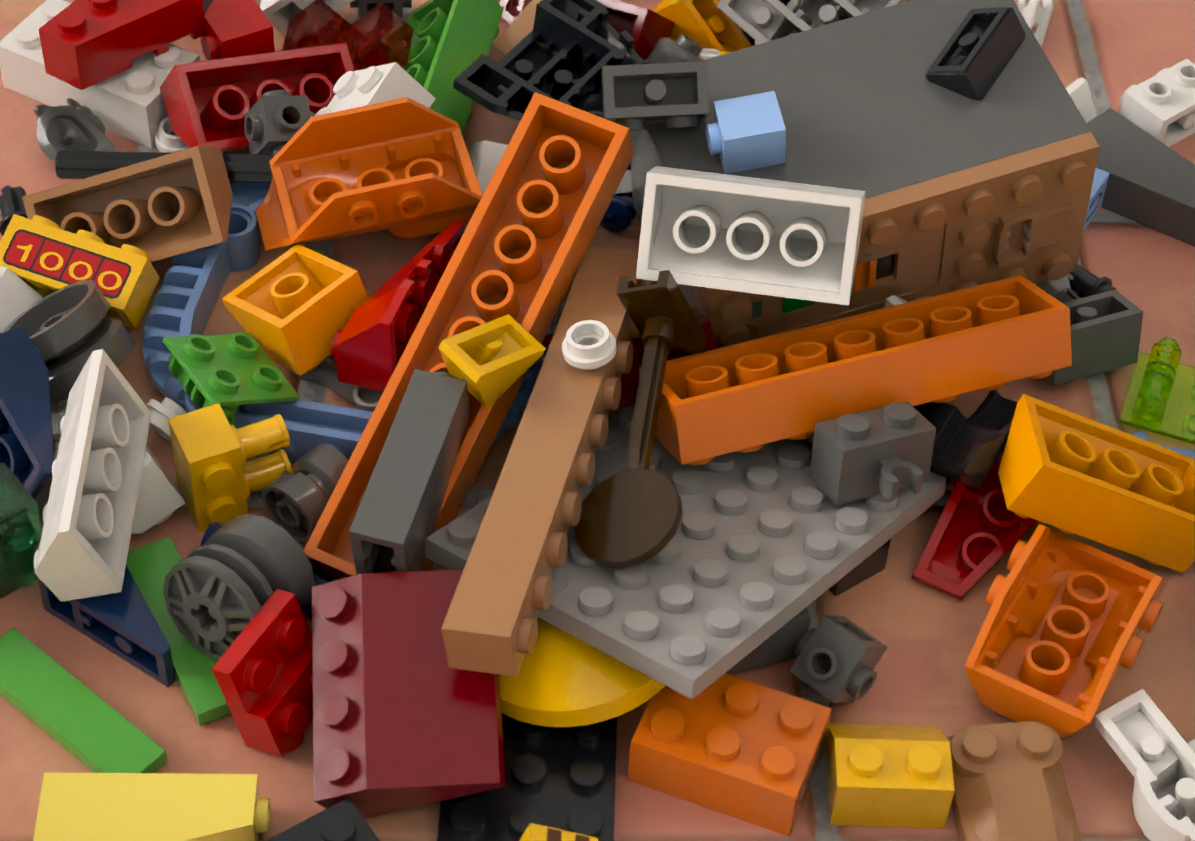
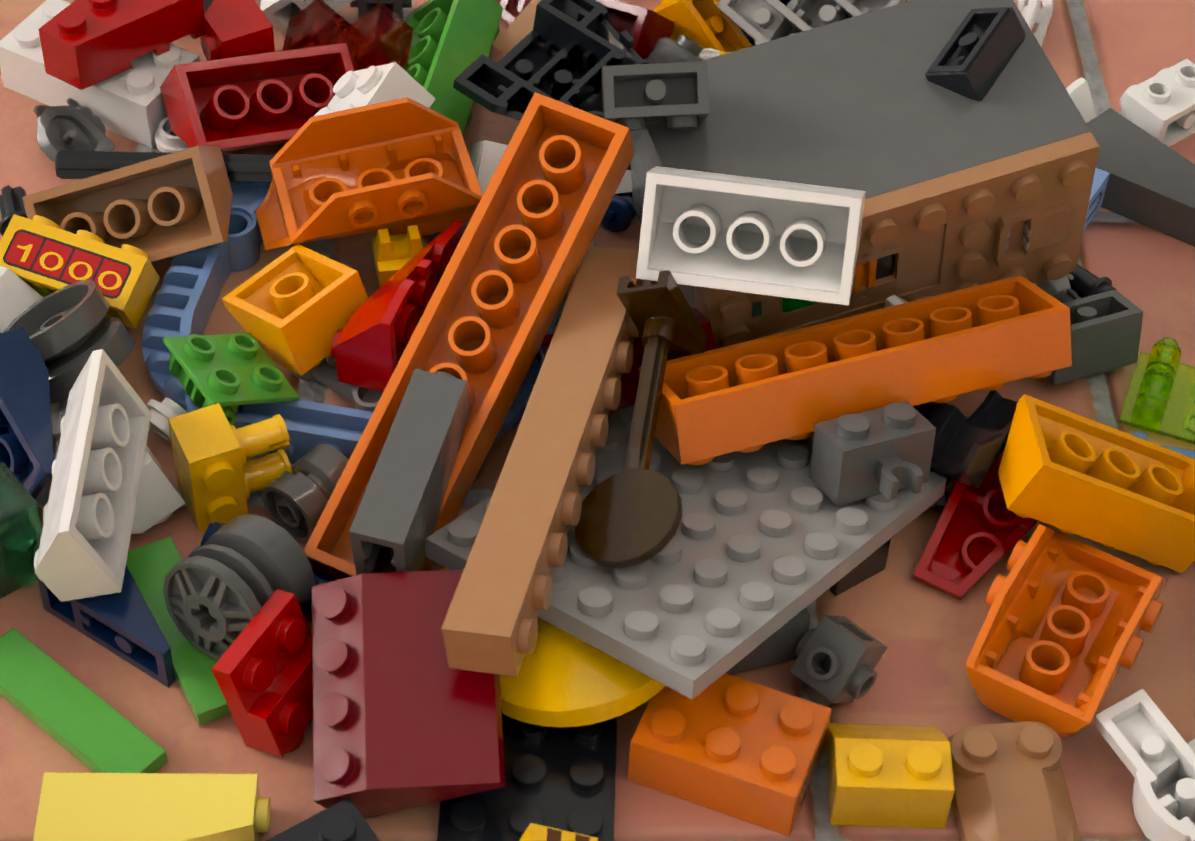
dark grey brick [244,90,315,154] -> none
yellow slope [438,314,546,409] -> none
white plate [562,320,617,370] -> none
light blue brick [706,91,786,174] -> none
none -> yellow tile [371,225,424,286]

